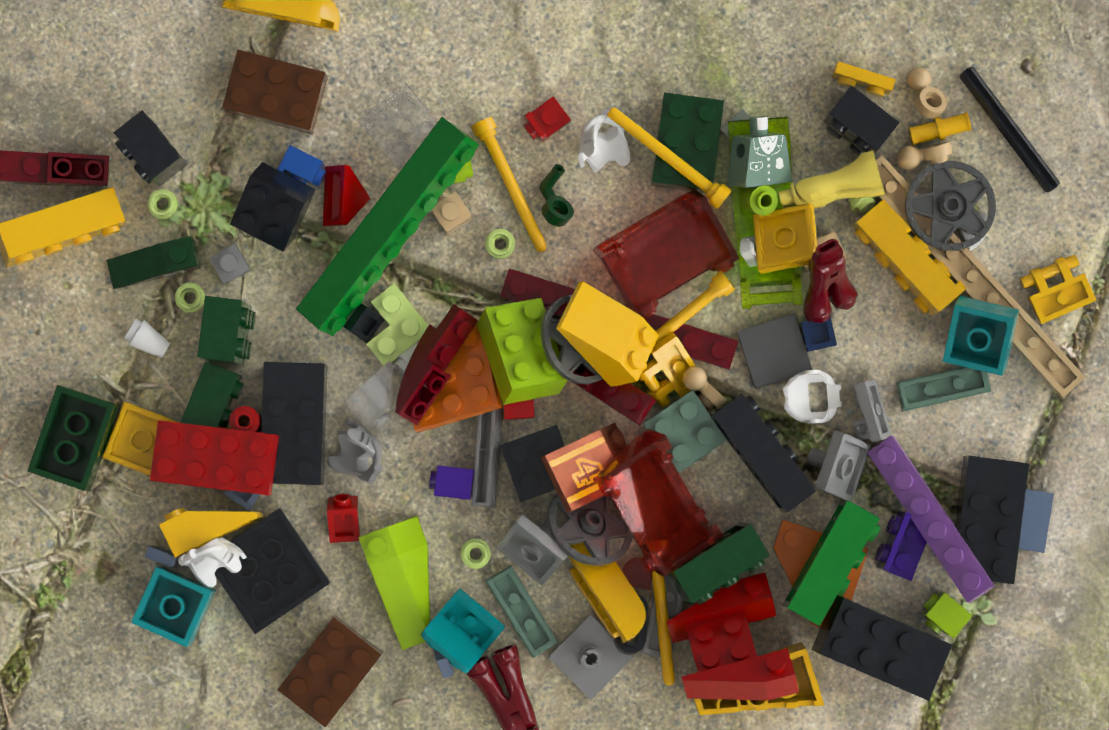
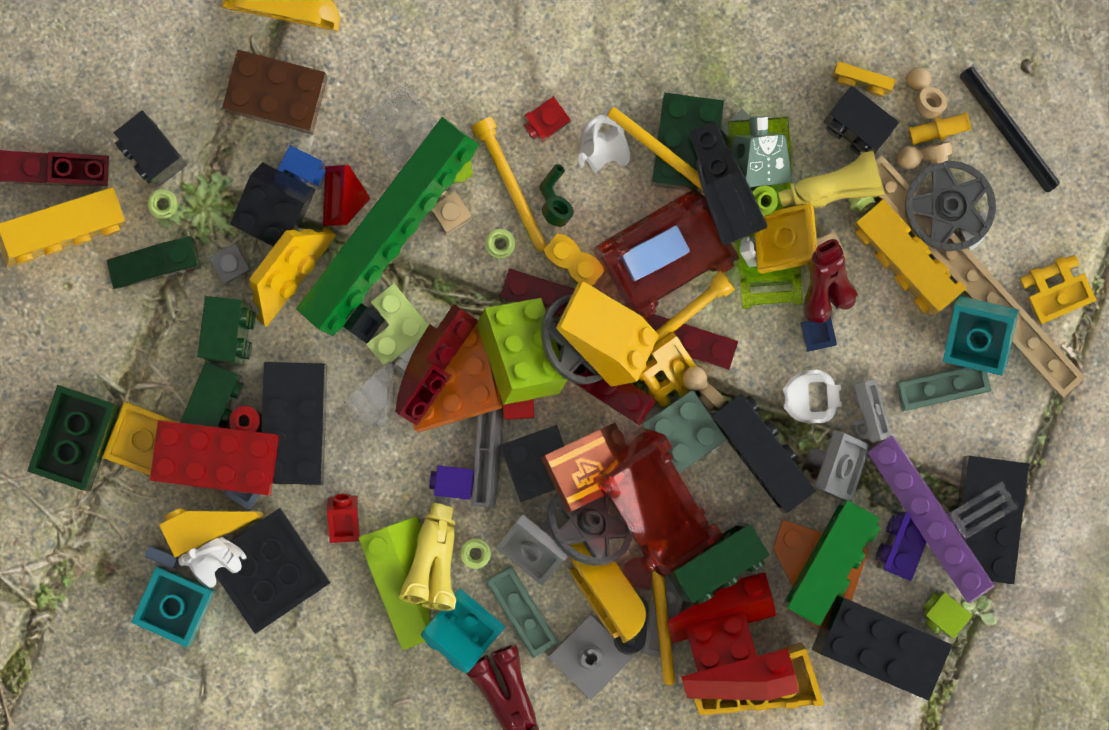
white cone [123,319,171,358] -> none
yellowish green plate [175,283,205,313] -> none
reddish brown brick [277,616,384,727] -> none
light grey helmet [327,420,383,484] -> none
sand blue tile [433,649,454,678] -> none
dark grey tile [737,313,813,389] -> none
sand blue tile [1019,489,1054,553] -> none
none -> yellow wing [249,228,337,327]
none -> light yellow piece [399,503,456,611]
none -> yellow brick [544,233,605,287]
none -> light blue slope [619,225,690,281]
none -> black piece [689,122,767,245]
none -> clear tile [949,482,1018,539]

